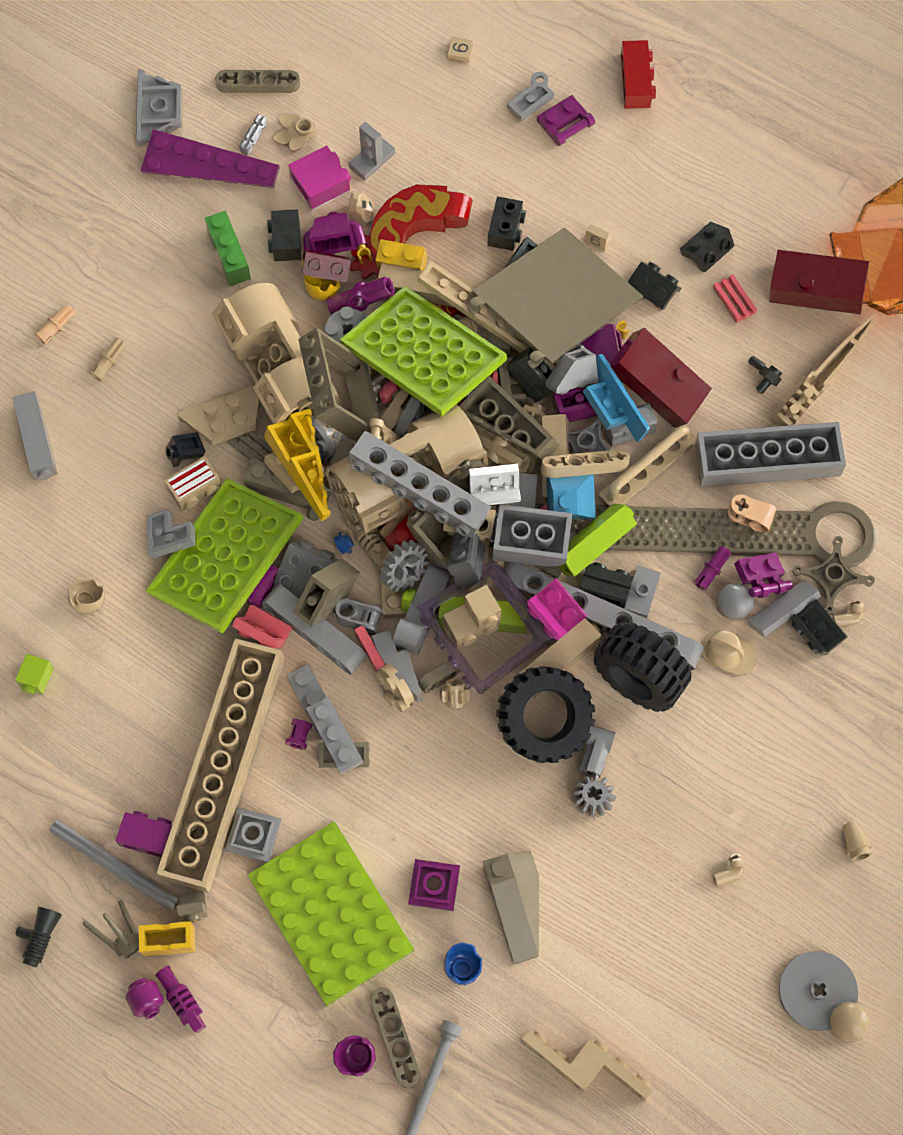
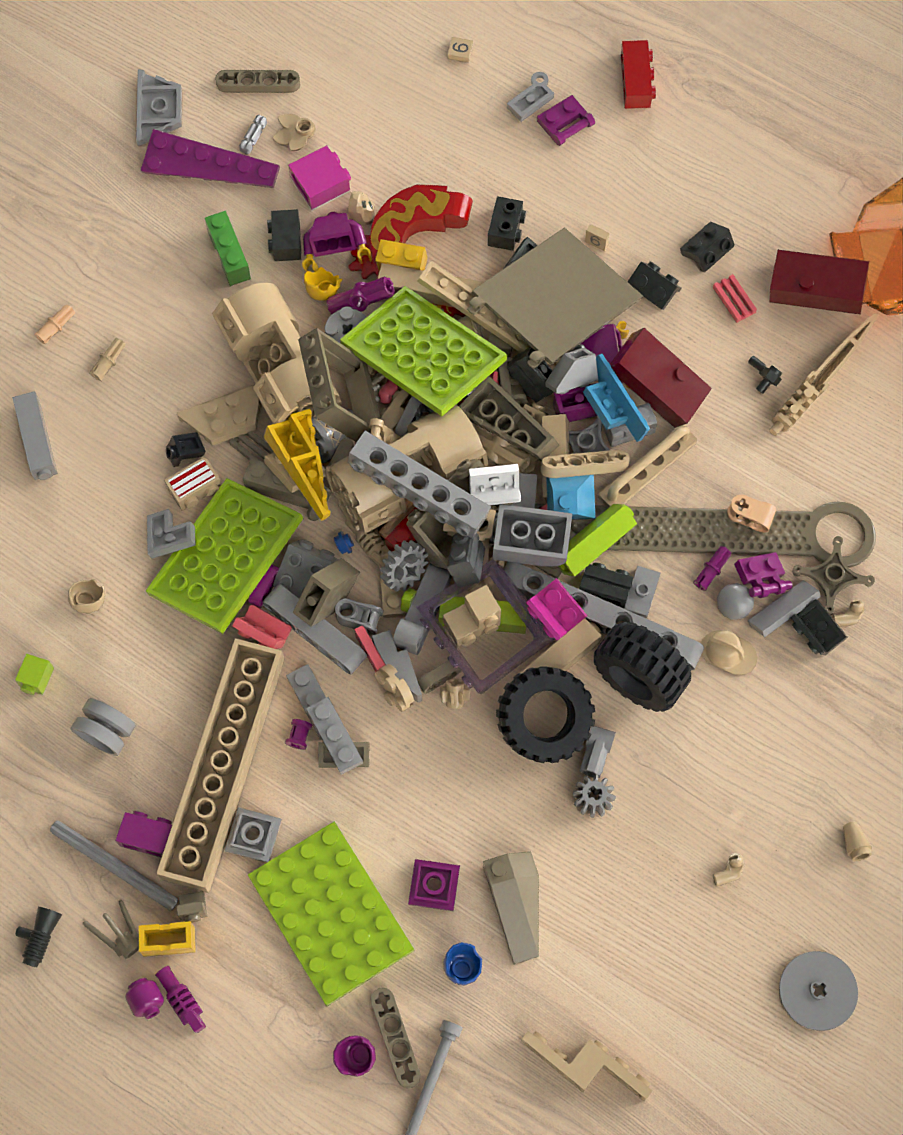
bracket [302,249,351,282] -> none
light grey bracket [349,122,396,180] -> none
light grey brick [695,422,846,487] -> none
tan hair [829,1002,871,1043] -> none
none -> light grey wheel [70,698,136,756]

